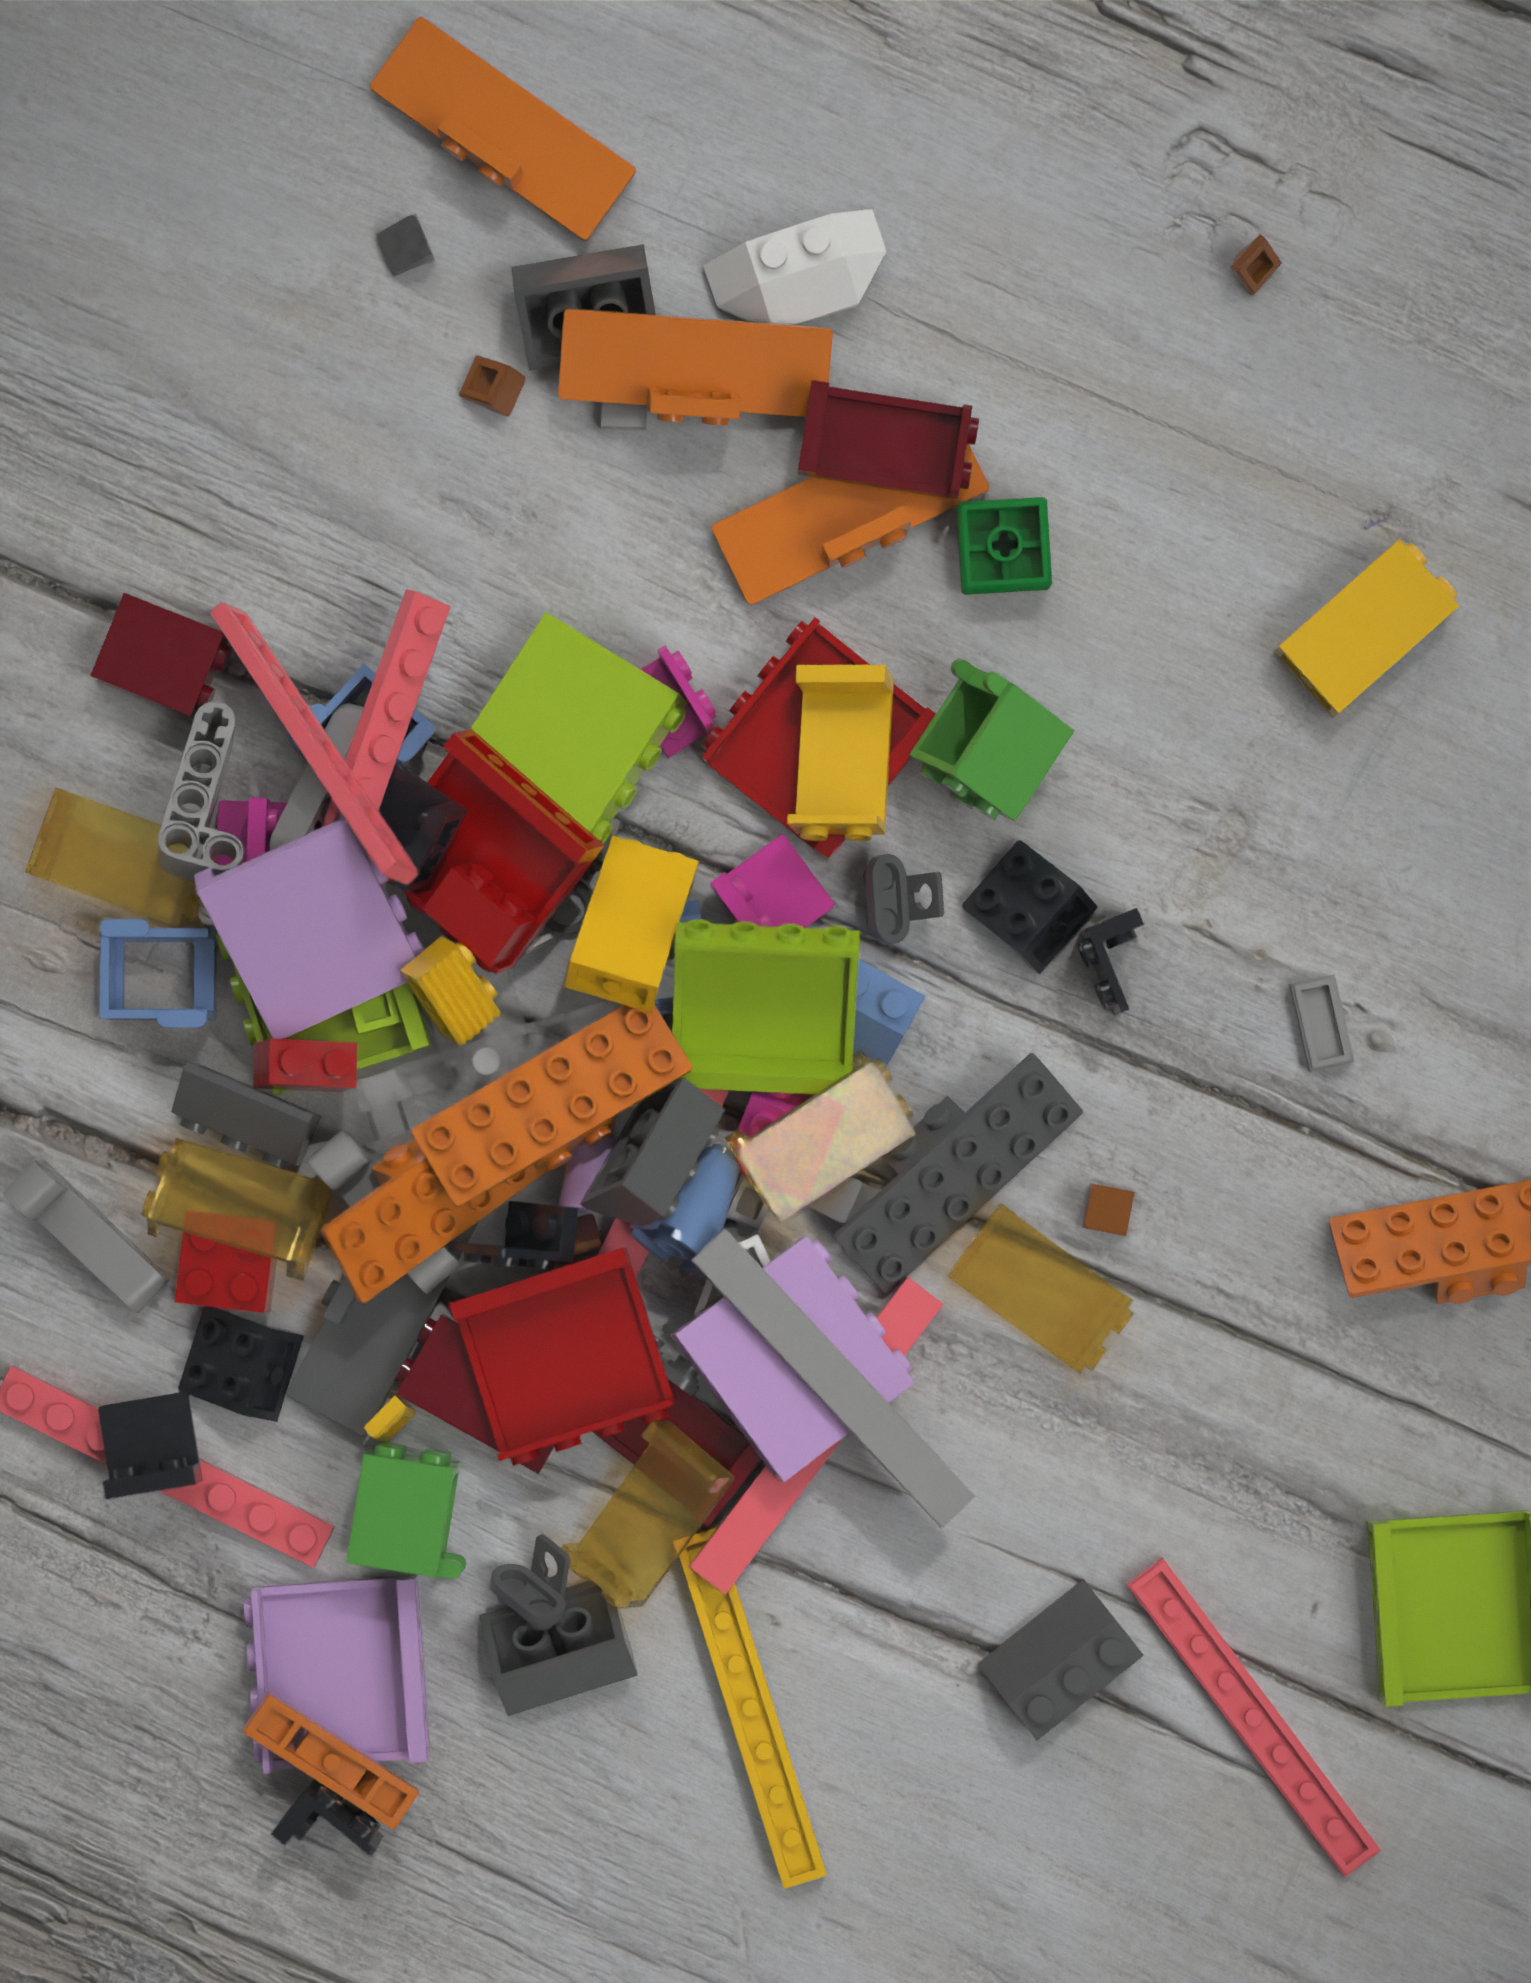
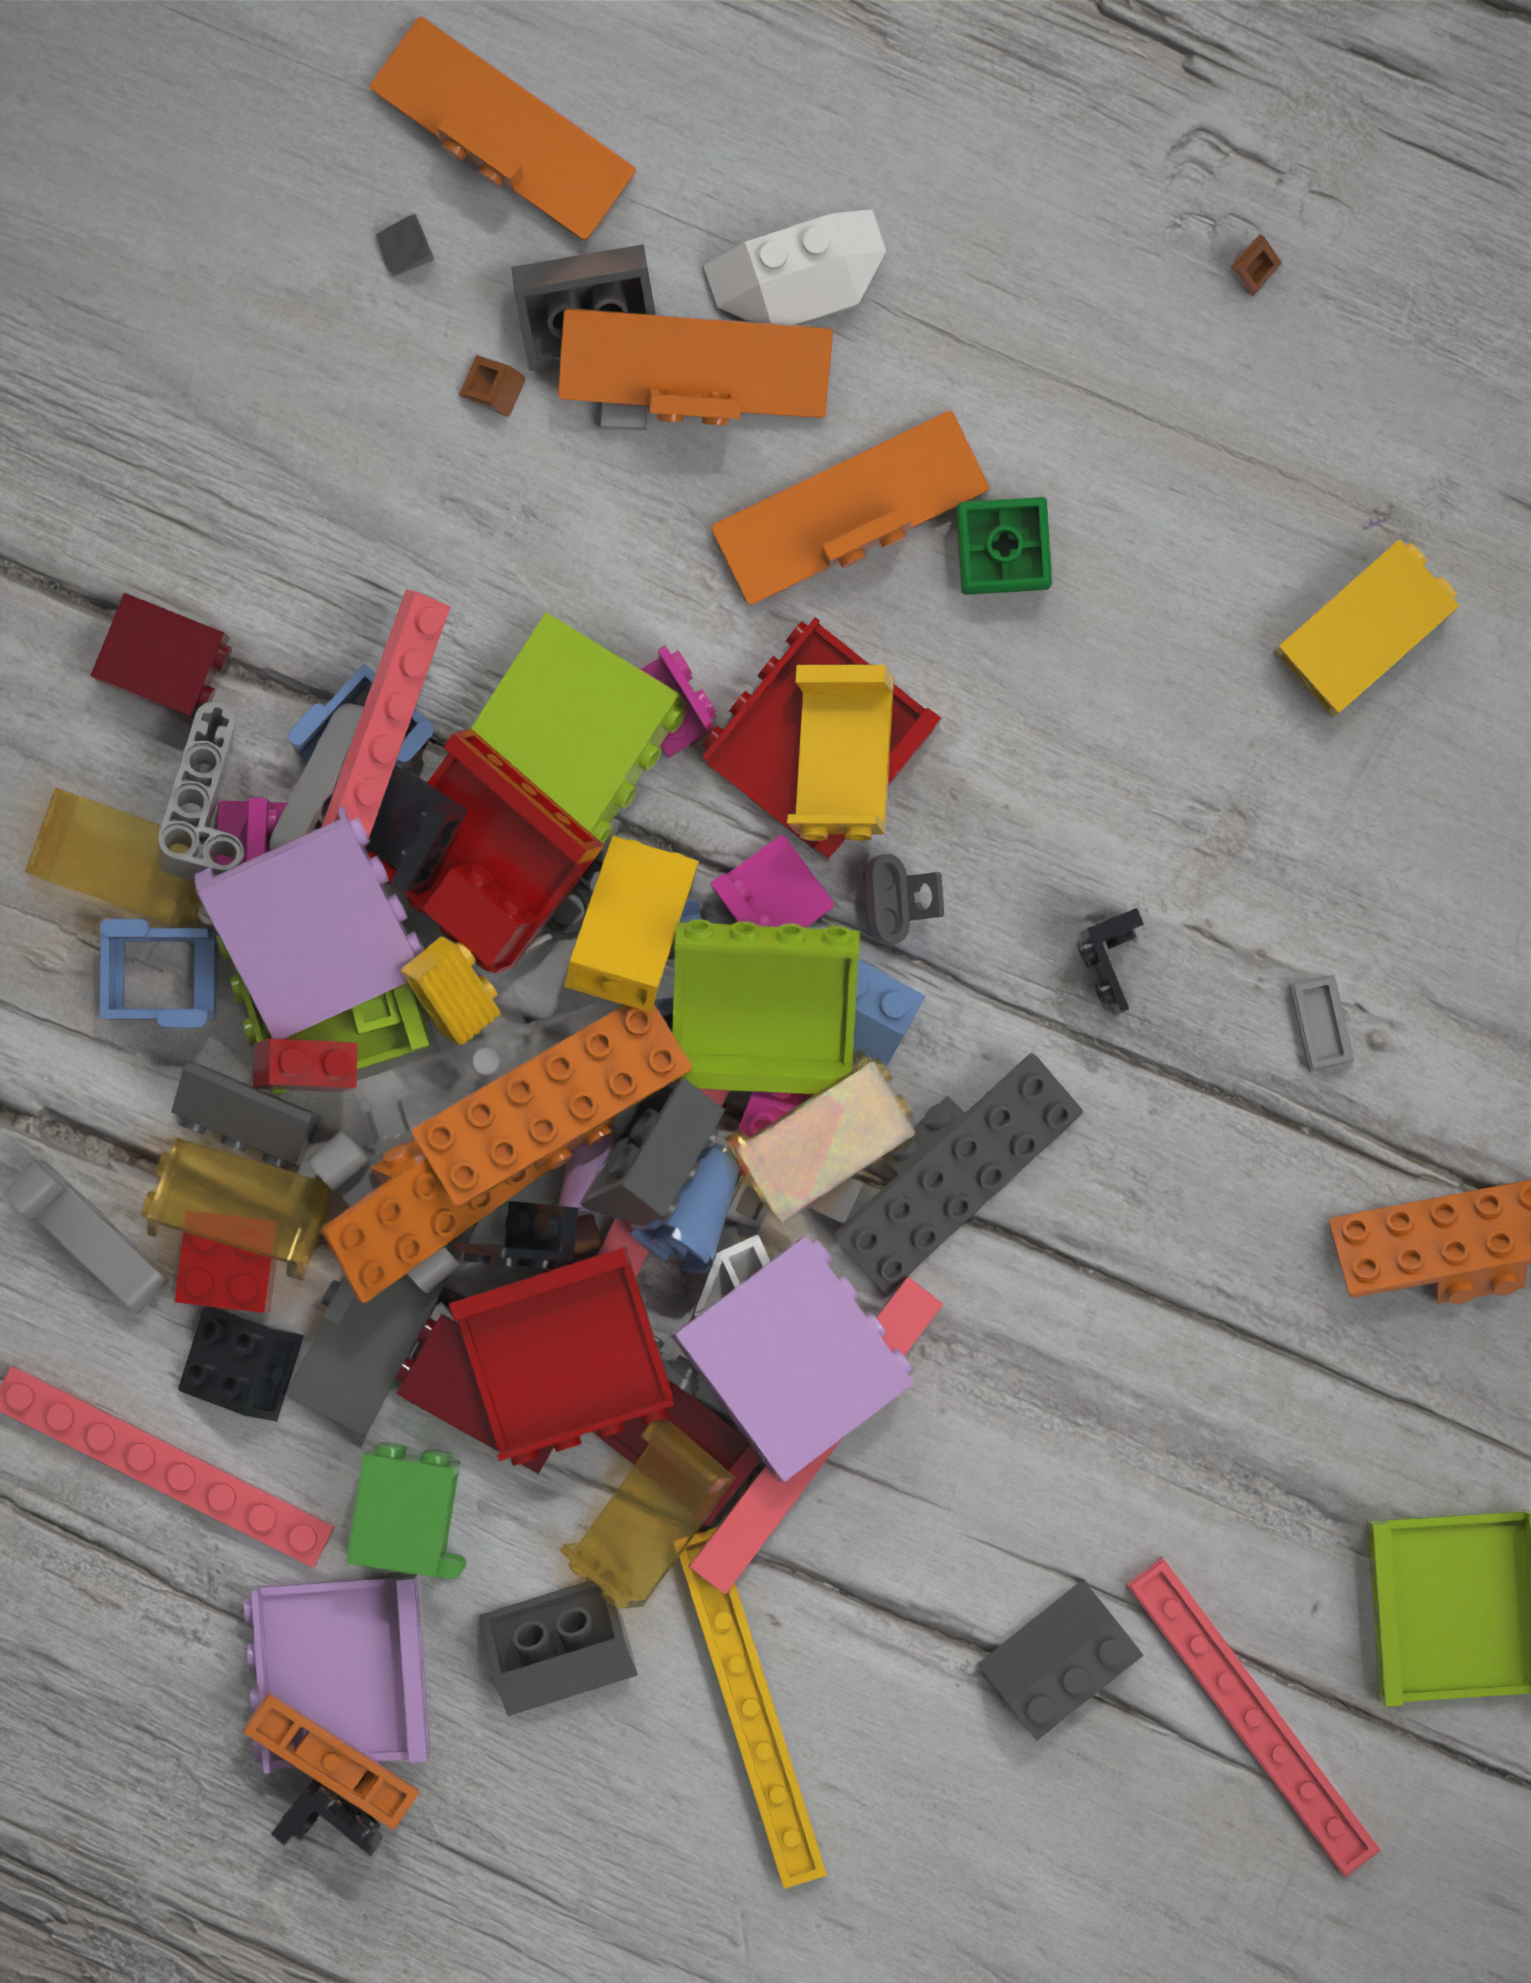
black bracket [98,1391,203,1500] -> none
coral tile [210,602,418,884] -> none
yellow tile [363,1396,416,1442] -> none
dark grey bracket [490,1534,570,1630] -> none
light grey tile [690,1229,975,1528] -> none
dark red panel [797,380,979,500] -> none
bright green container [909,658,1075,821] -> none
clear yellow panel [946,1203,1134,1374] -> none
black bracket [962,840,1098,975] -> none
dark orange slope [1082,1183,1134,1236] -> none

